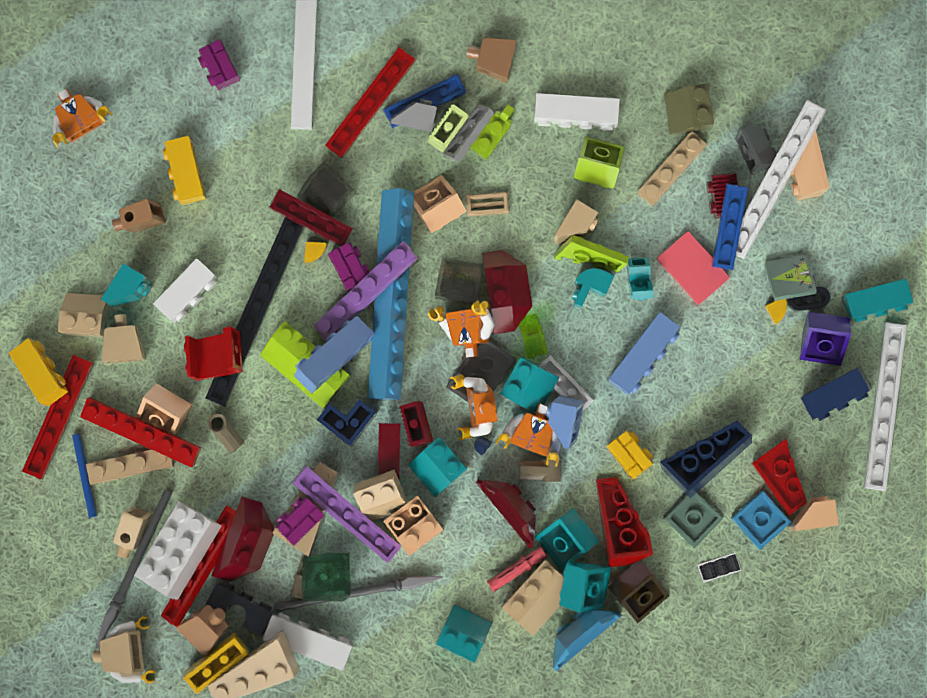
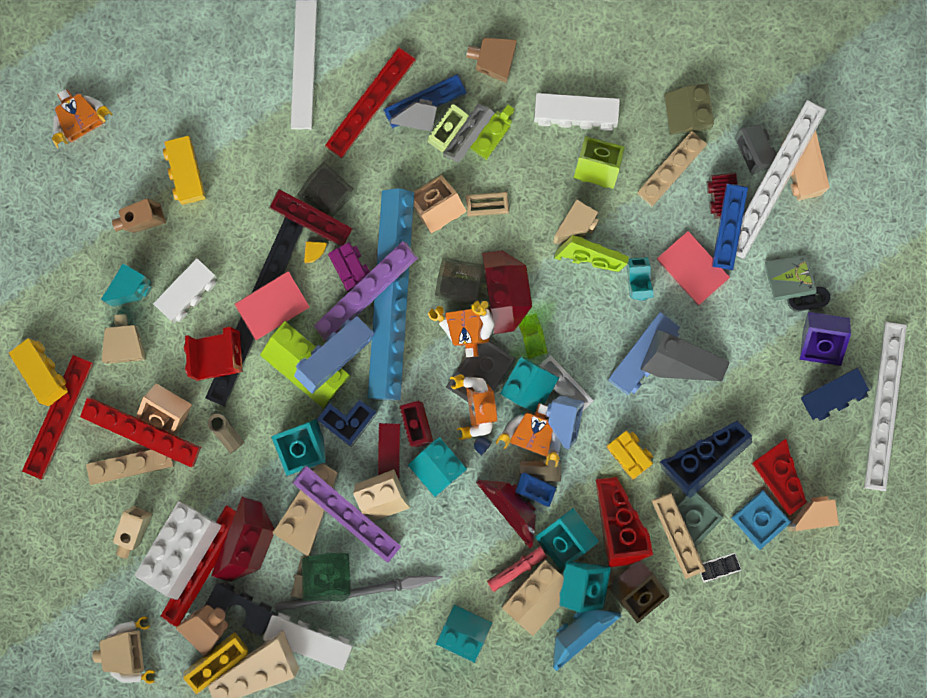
tan slope [58,293,108,337] -> none
blue bar [72,434,97,518] -> none
dark grey piece [96,490,172,647] -> none
magenta brick [197,40,240,91] -> none
magenta brick [275,496,325,546] -> none
light nougat slope [384,496,443,556] -> none
teal brick [572,268,615,309] -> none
yellow tile [765,299,787,325] -> none
teal brick [842,278,914,323] -> none
none -> coral tile [234,271,310,340]
none -> teal slope [271,419,326,476]
none -> blue plate [515,473,557,507]
none -> dark grey wedge [640,330,730,381]
none -> tan tile [652,492,705,579]

